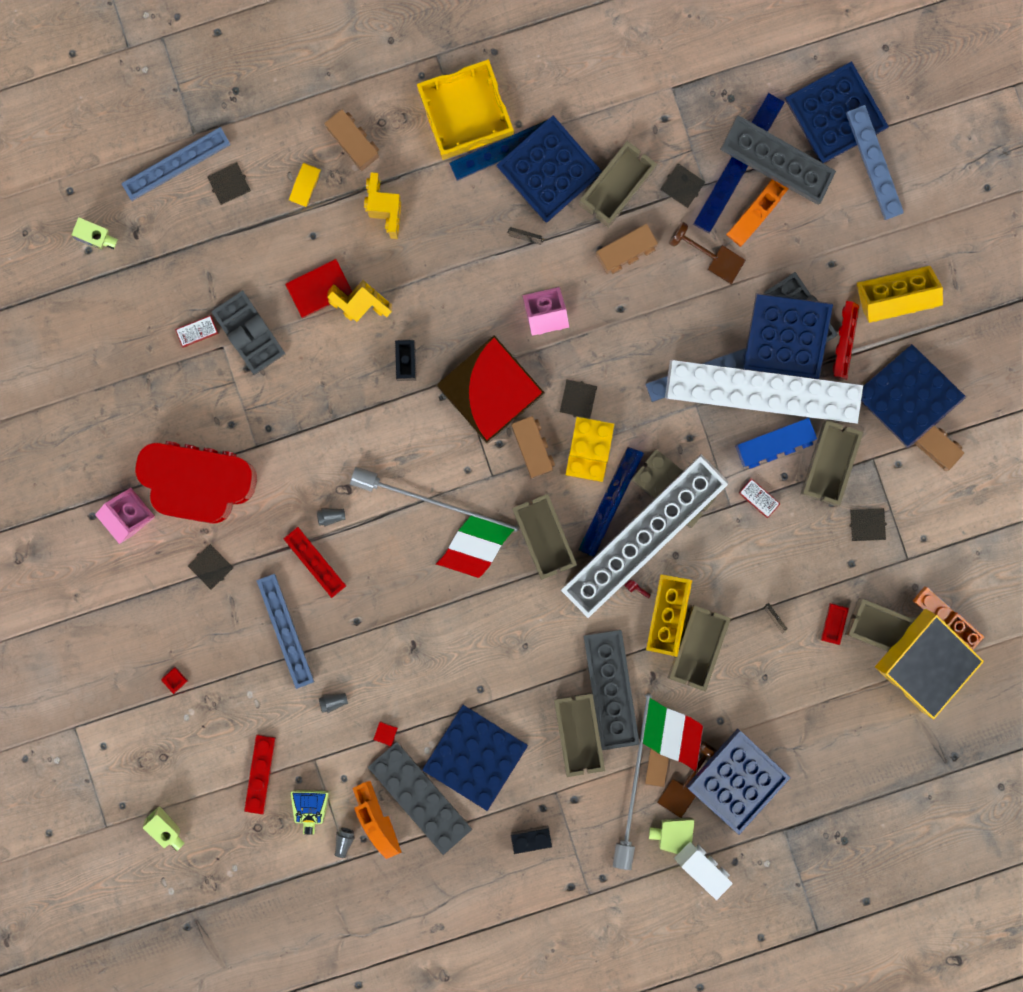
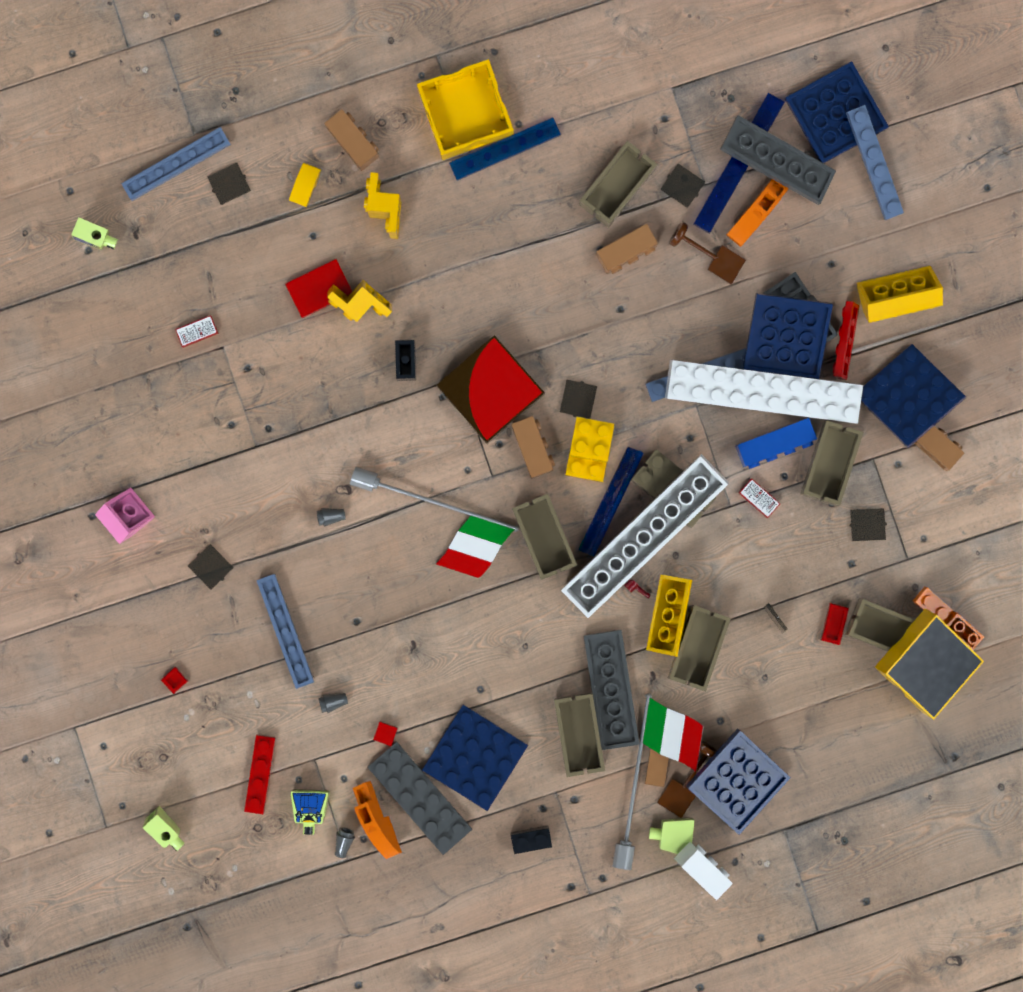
red brick [135,441,257,524] -> none
dark grey plate [211,290,286,375] -> none
red plate [283,527,347,598] -> none
dark blue plate [496,115,602,224] -> none
clear smoke piece [507,227,544,245] -> none
bright pink slope [522,287,569,336] -> none

